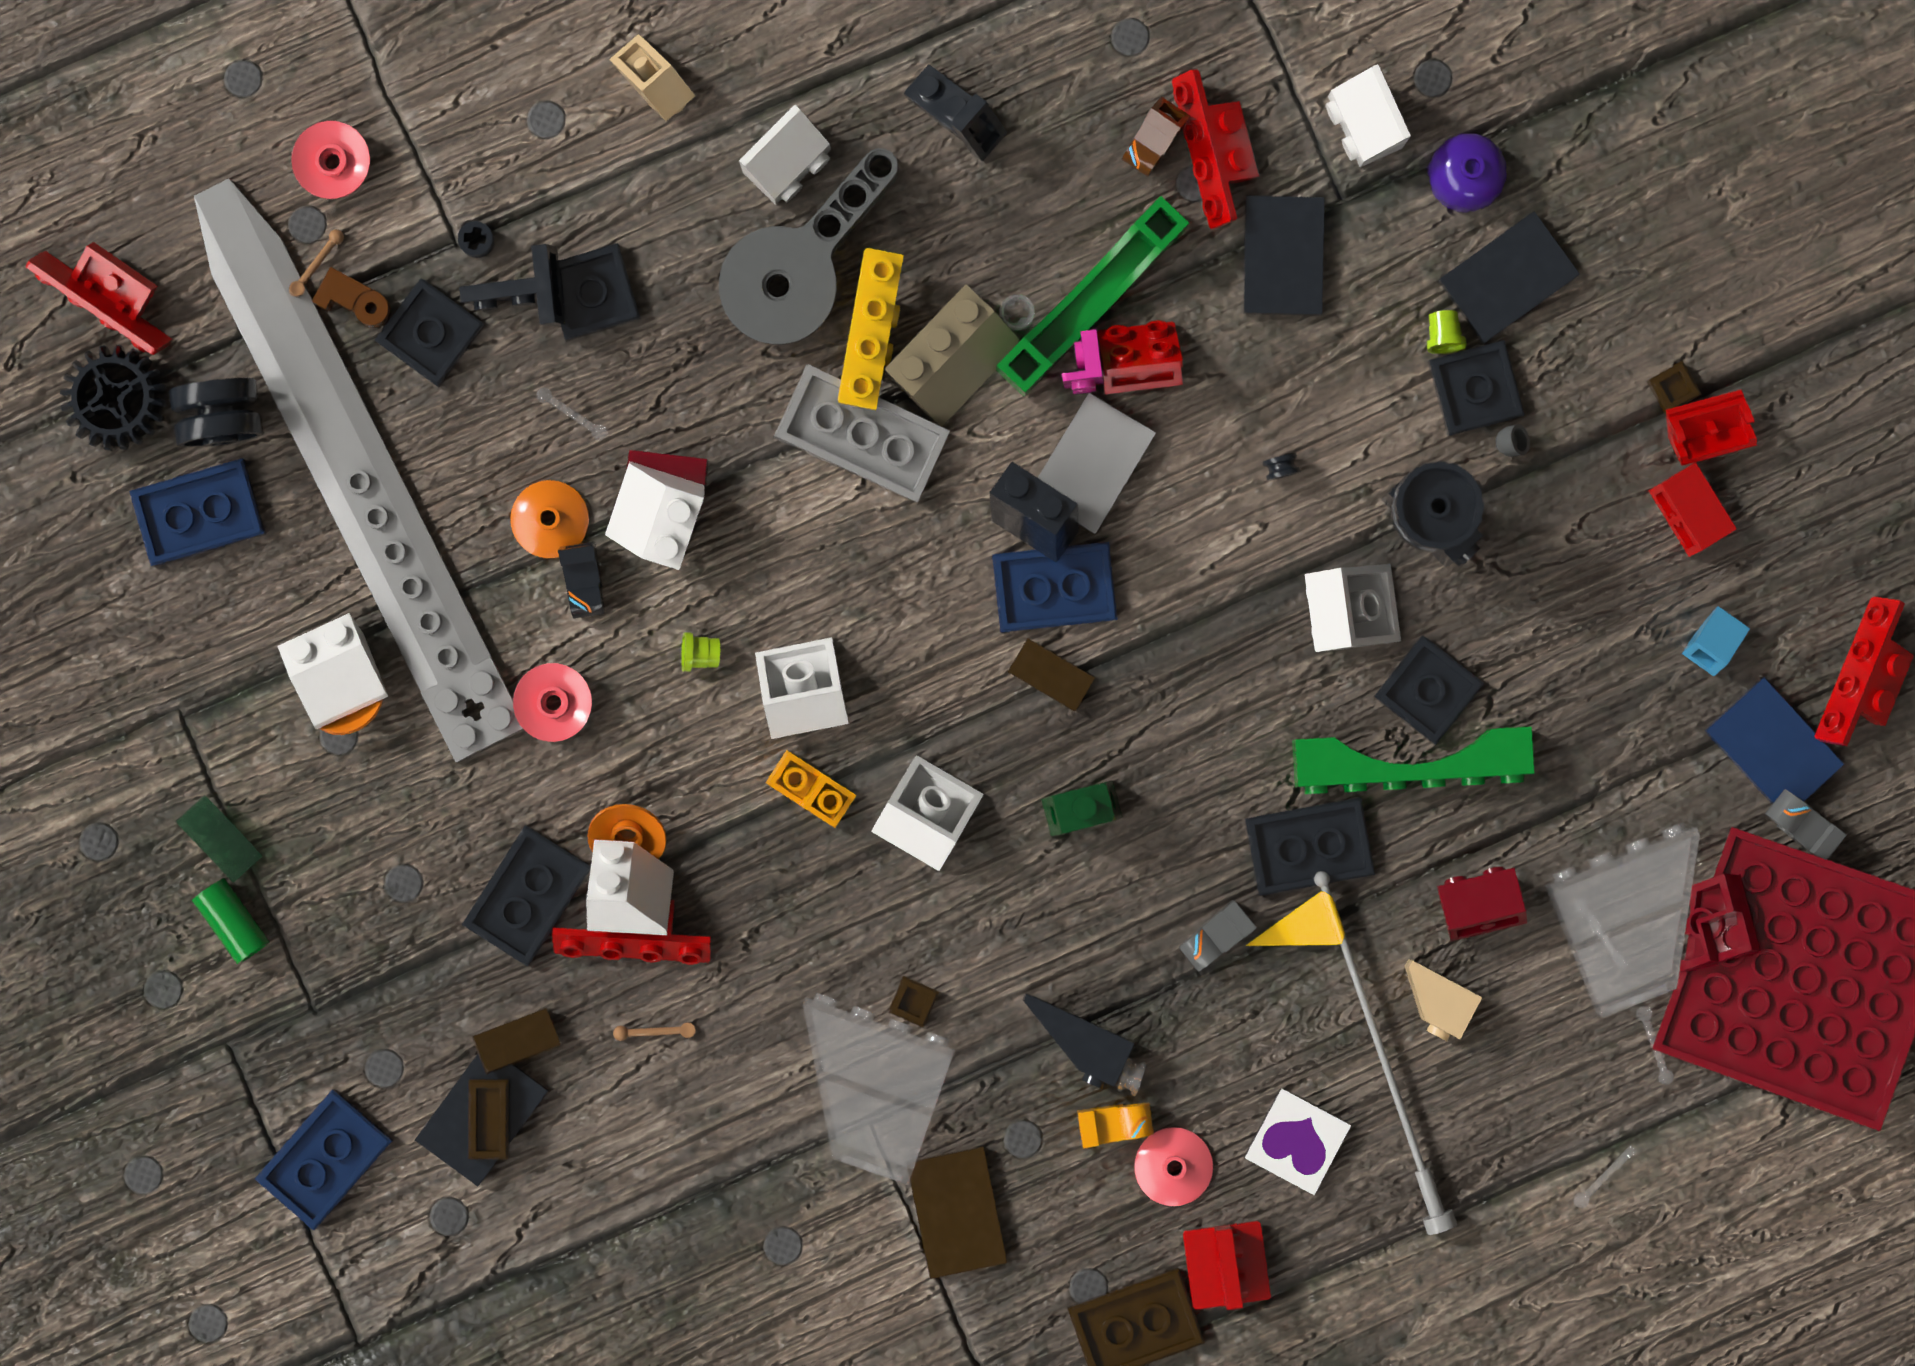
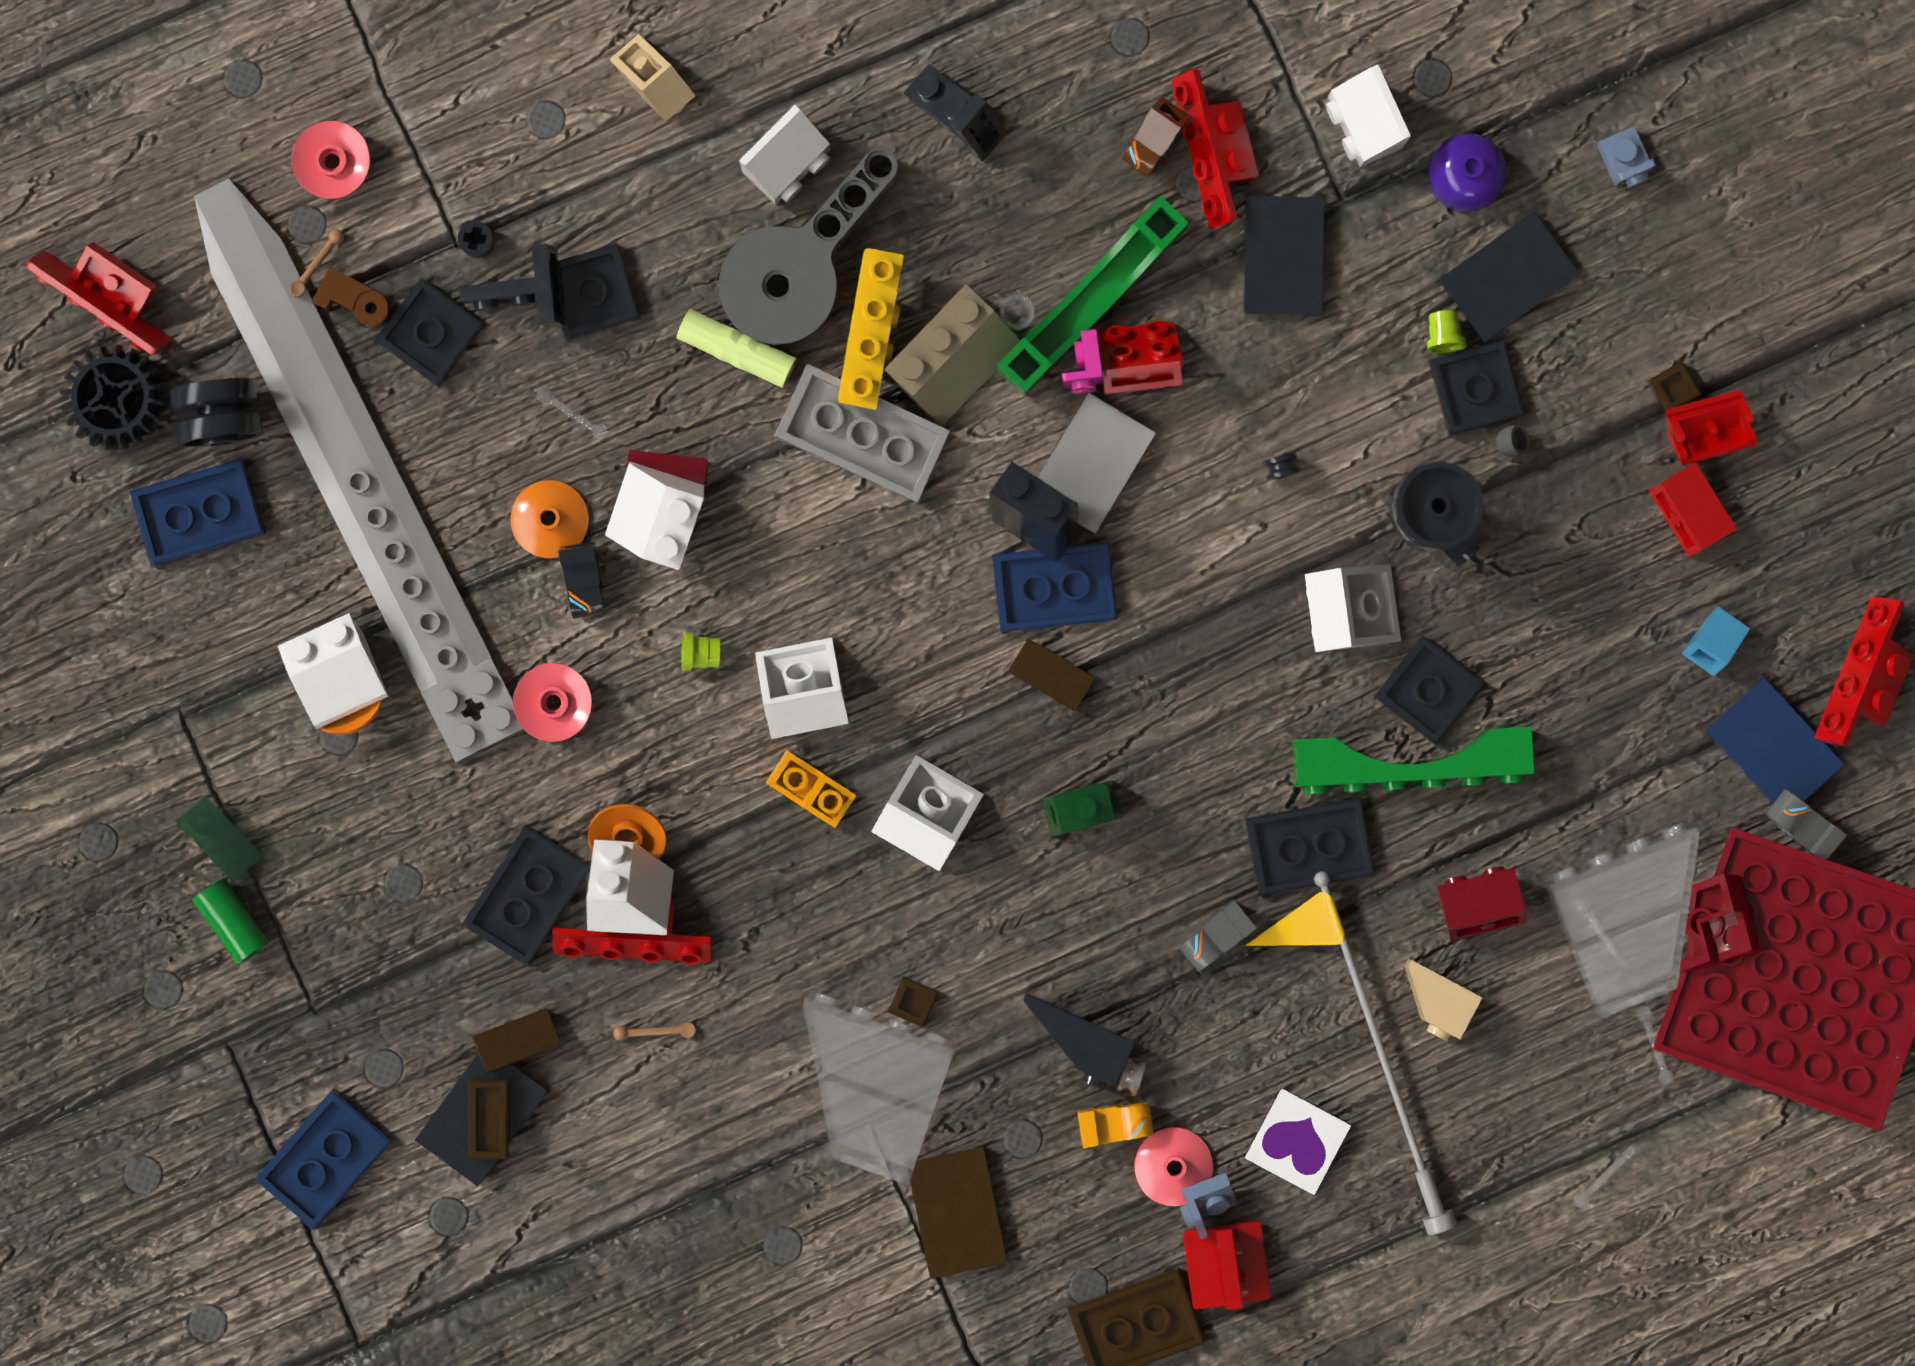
none -> yellowish green axle [676,309,797,388]
none -> sand blue bracket [1180,1172,1237,1239]
none -> sand blue bracket [1597,126,1656,188]

